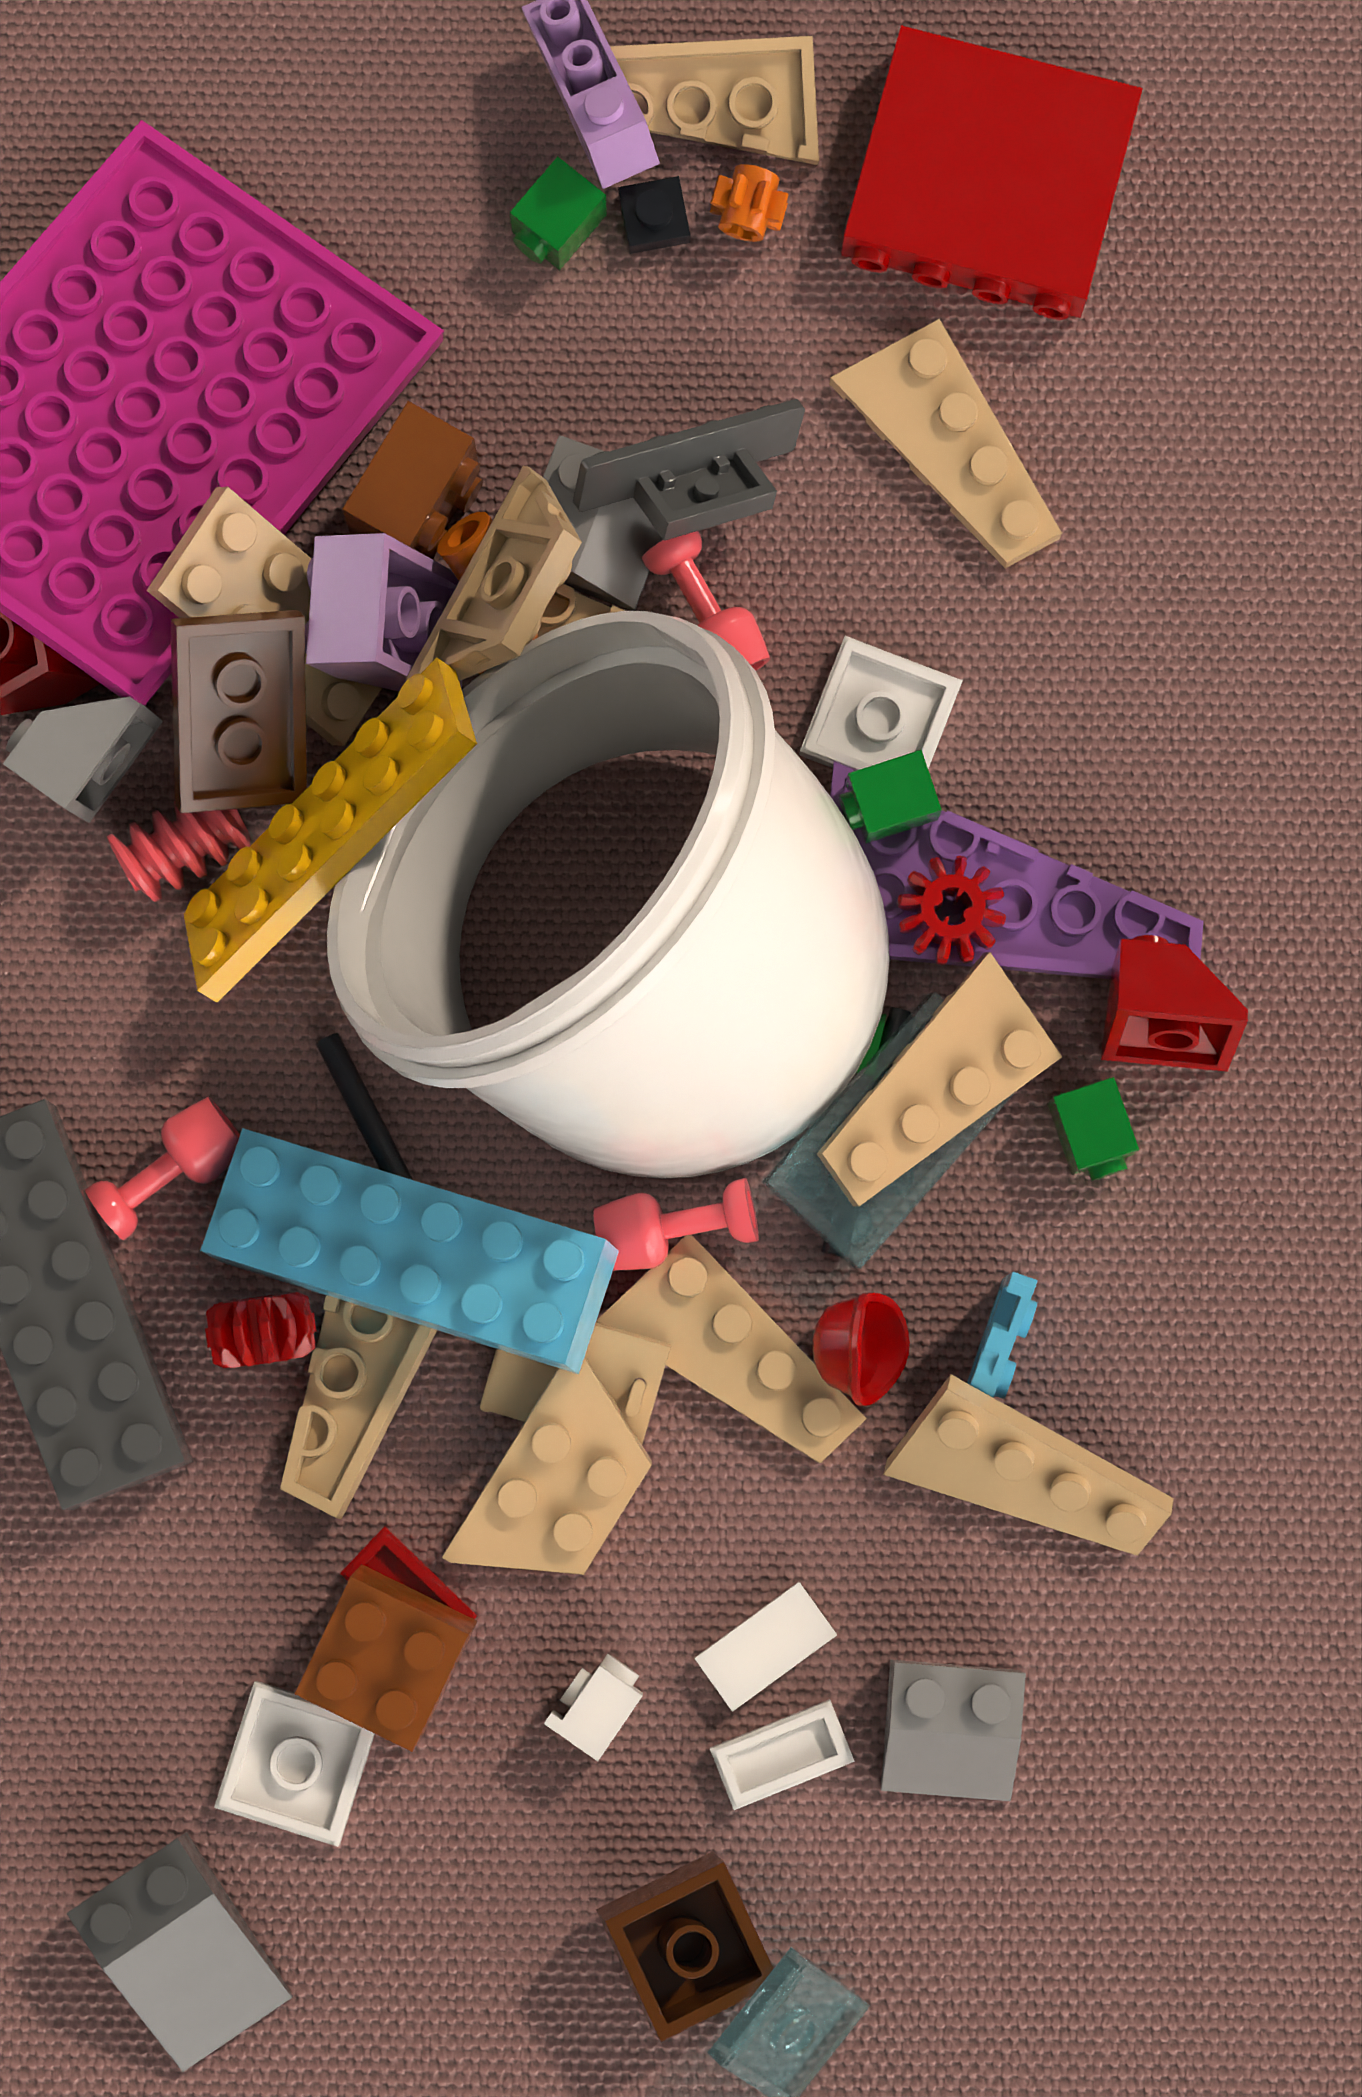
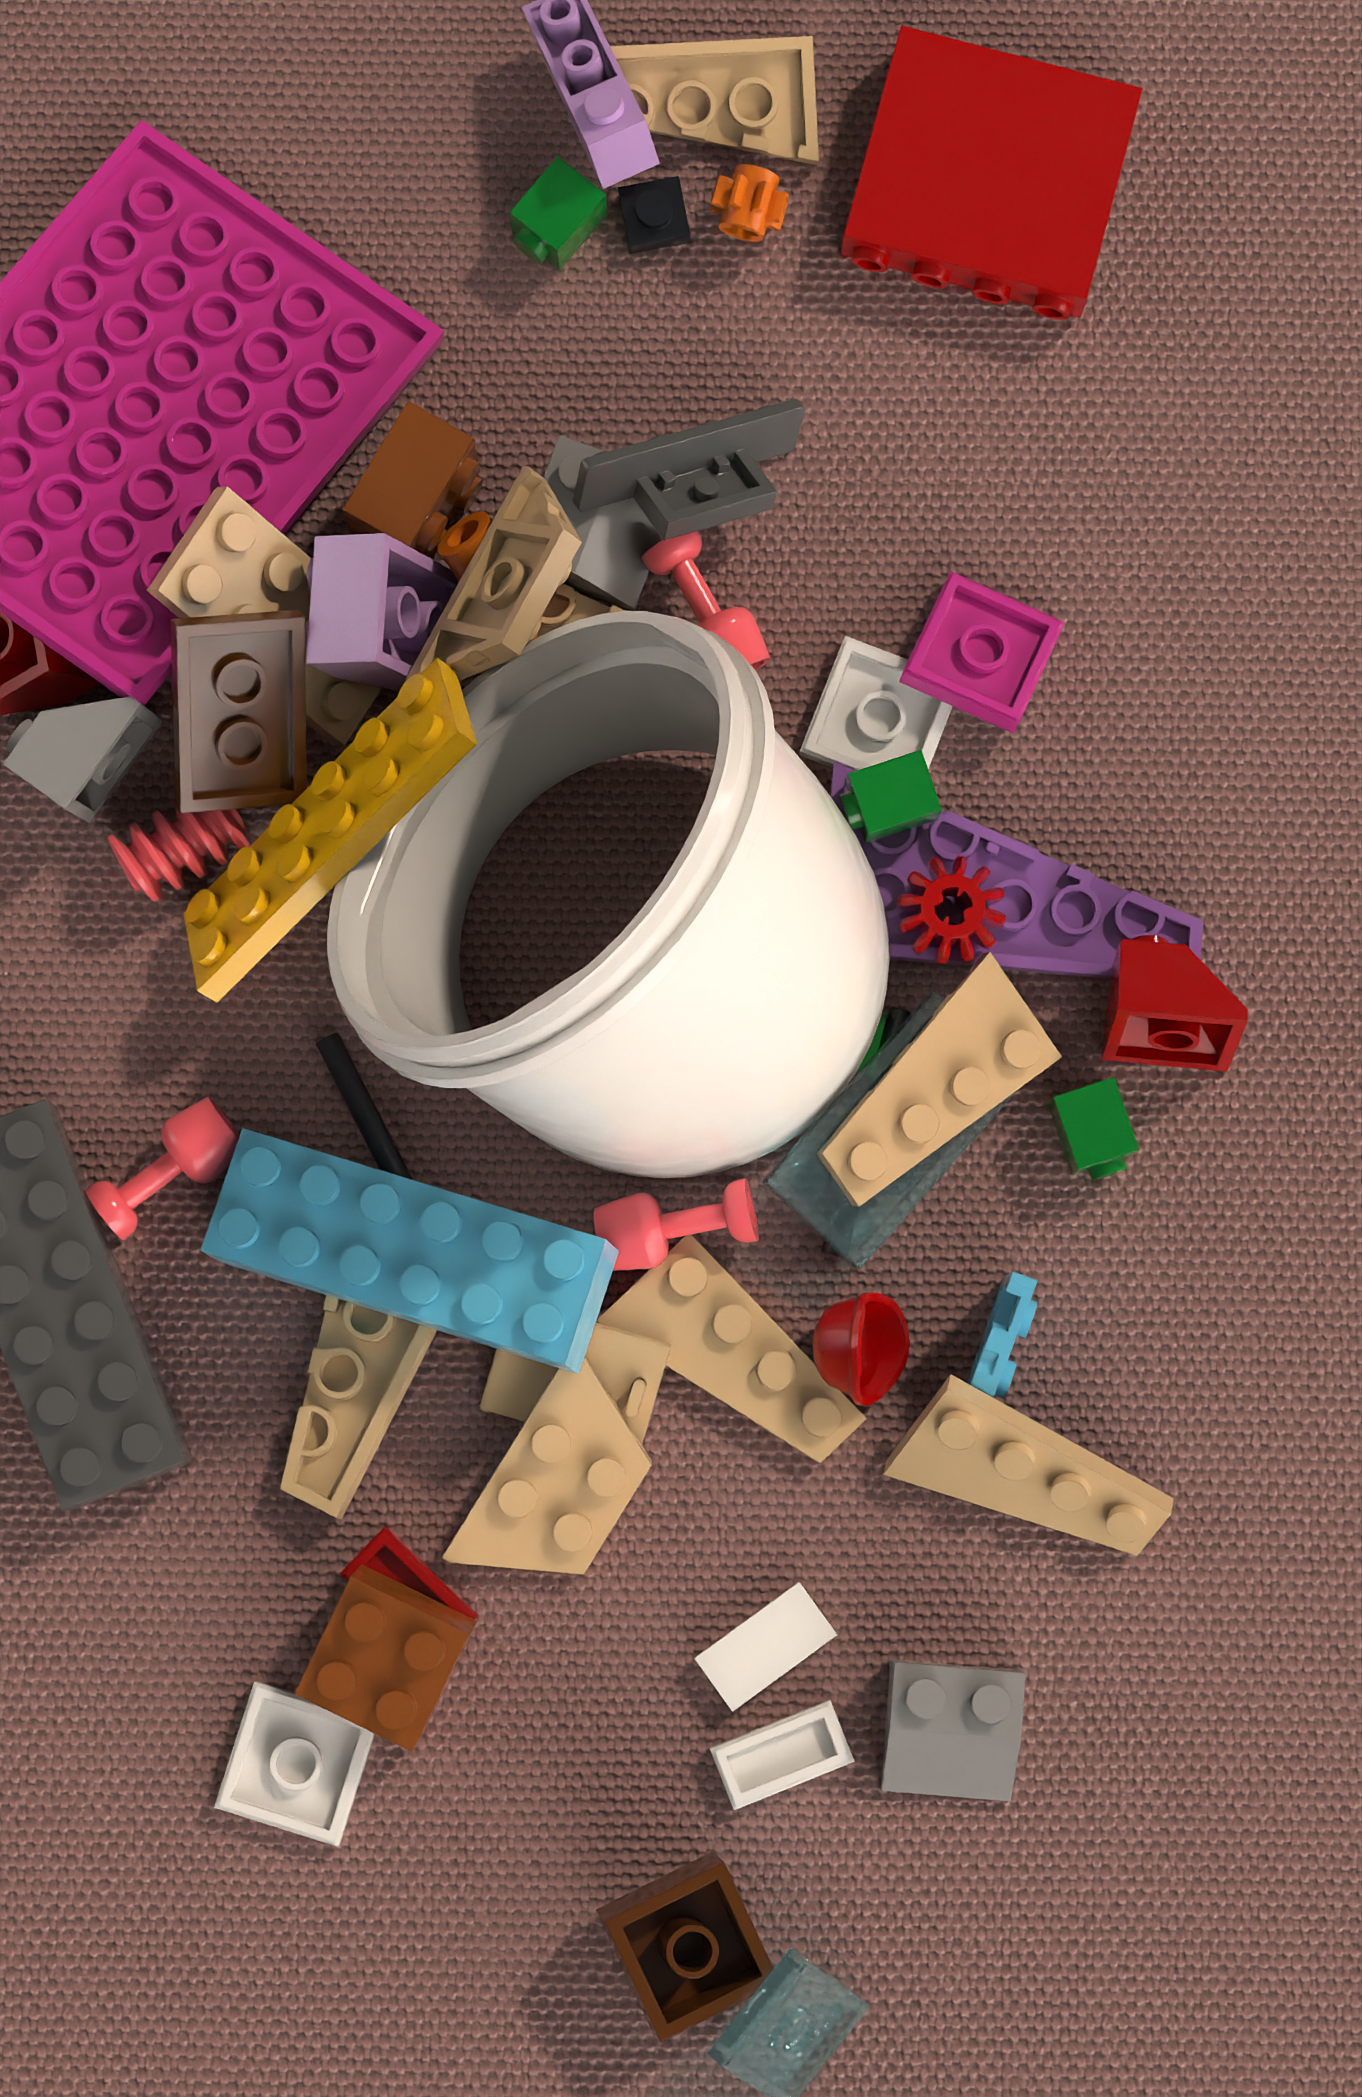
slope [66,1832,293,2072] -> none
red gear [205,1292,317,1368] -> none
white brick [544,1654,643,1761] -> none
tan wing [829,319,1062,568] -> none
none -> dark pink tile [899,571,1065,734]

